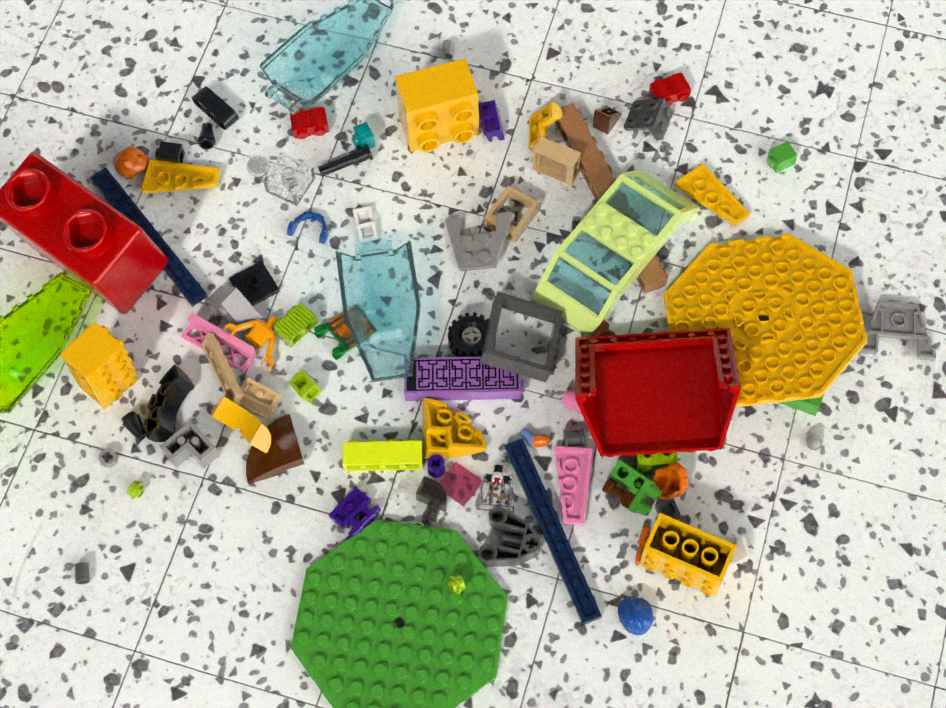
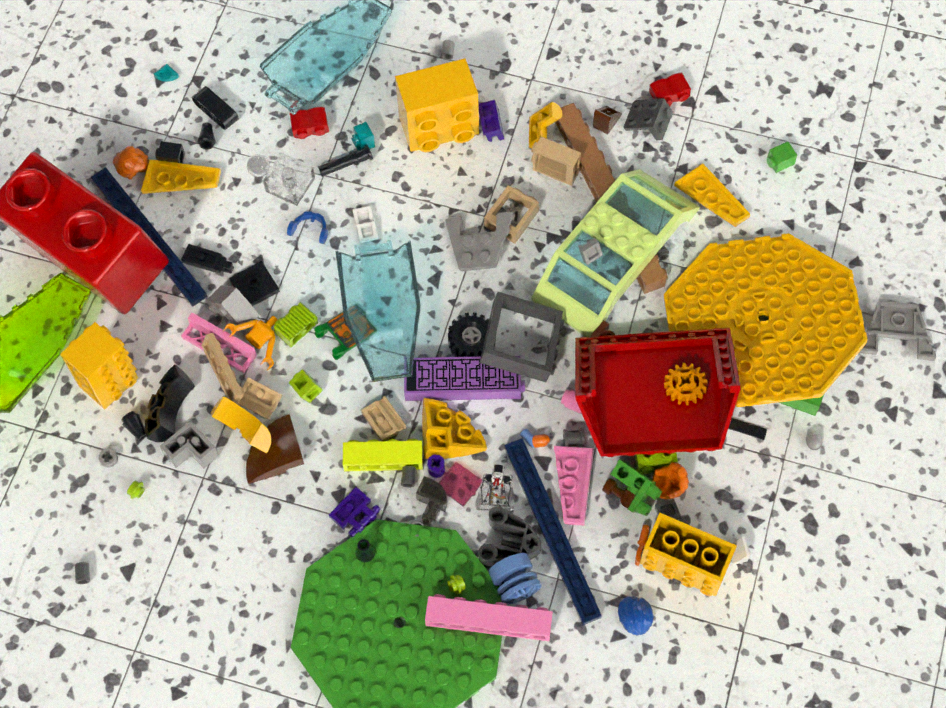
none -> teal tile [154,64,179,82]
none -> black hinge [181,244,234,274]
none -> cone [355,539,376,562]
none -> tan plate [361,396,406,441]
none -> dark grey hinge [401,466,416,488]
none -> bright pink brick [425,594,553,641]
none -> medium blue wheel [489,553,542,605]
none -> light grey tile [578,238,603,265]
none -> light orange gear [664,363,707,405]
none -> black window [728,418,767,440]

